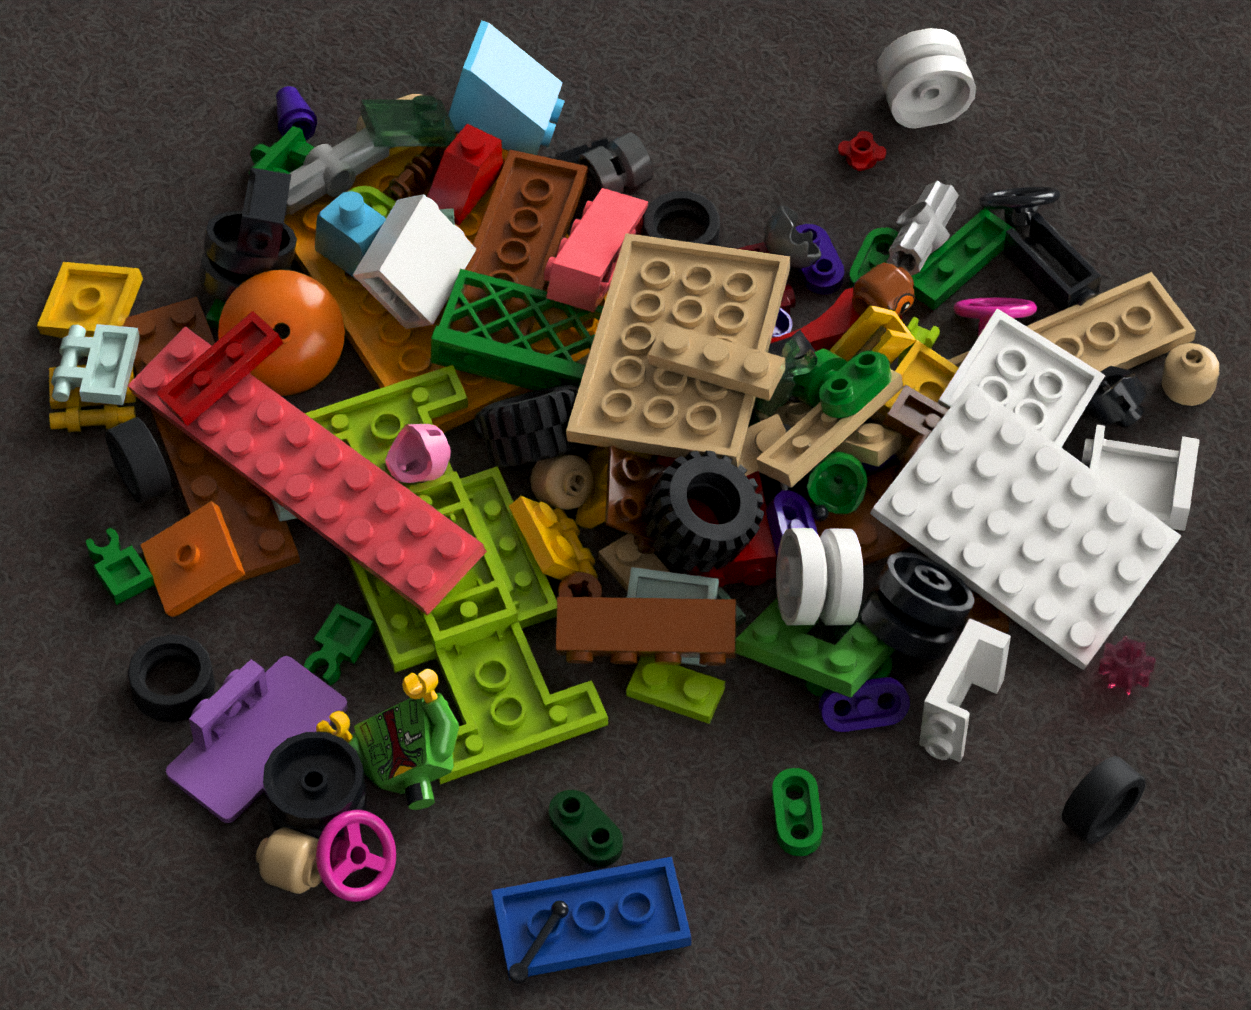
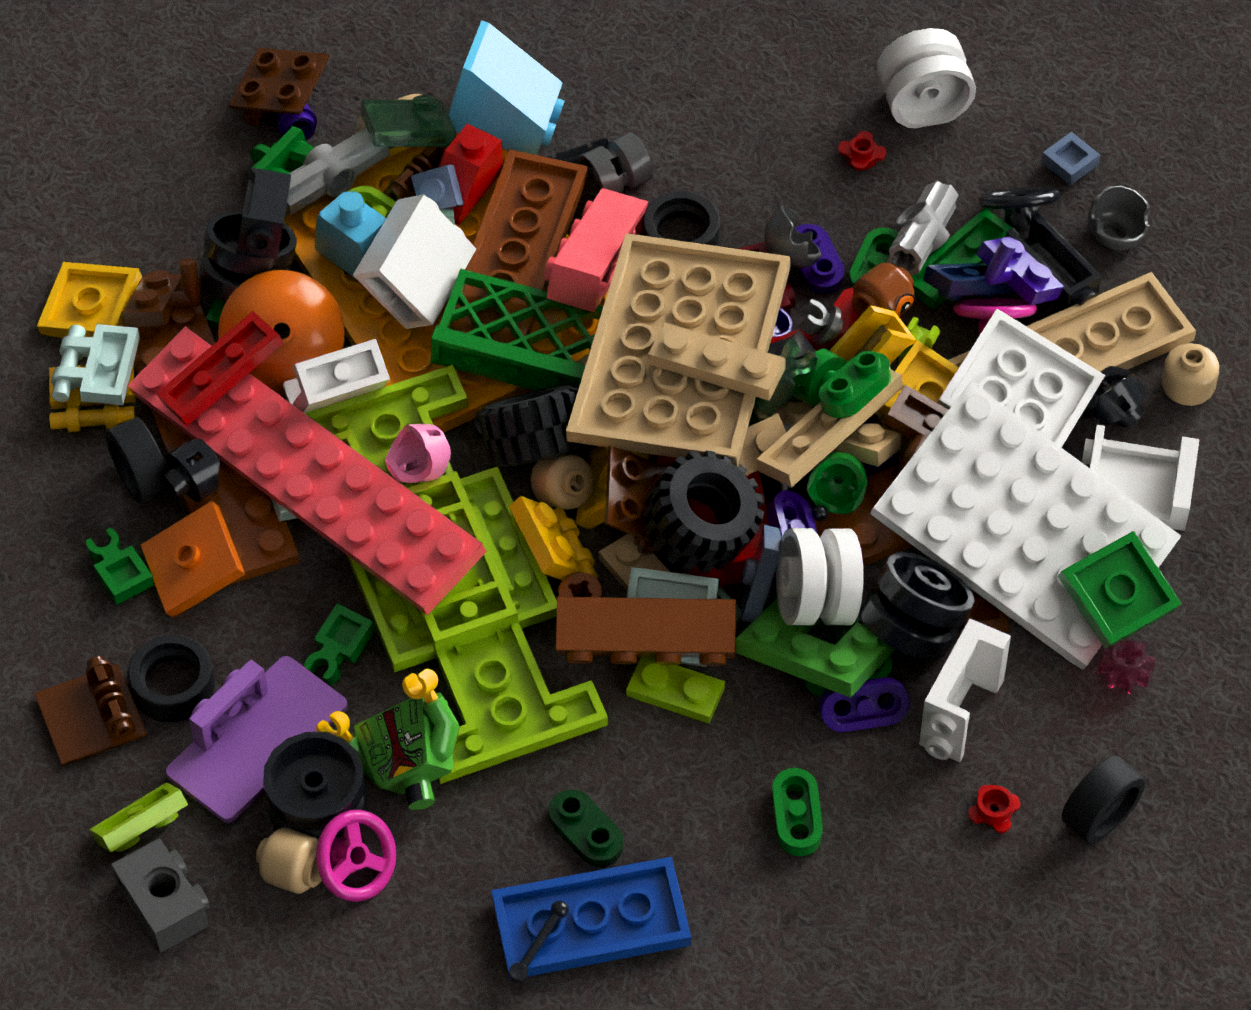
none -> reddish brown hinge [34,656,147,766]
none -> lime plate [89,782,188,853]
none -> dark grey brick [111,838,211,953]
none -> reddish brown plate [122,258,203,327]
none -> black piece [161,438,220,502]
none -> reddish brown hinge [228,48,329,126]
none -> white panel [283,339,390,413]
none -> sand blue plate [411,165,464,209]
none -> sand blue plate [741,525,781,622]
none -> dark grey plate [799,299,843,345]
none -> dark blue plate [923,263,1013,300]
none -> red plate [968,785,1021,833]
none -> dark purple plate [976,236,1064,305]
none -> sand blue plate [1042,132,1100,186]
none -> green plate [1058,531,1182,650]
none -> dark grey hair [1087,185,1150,251]

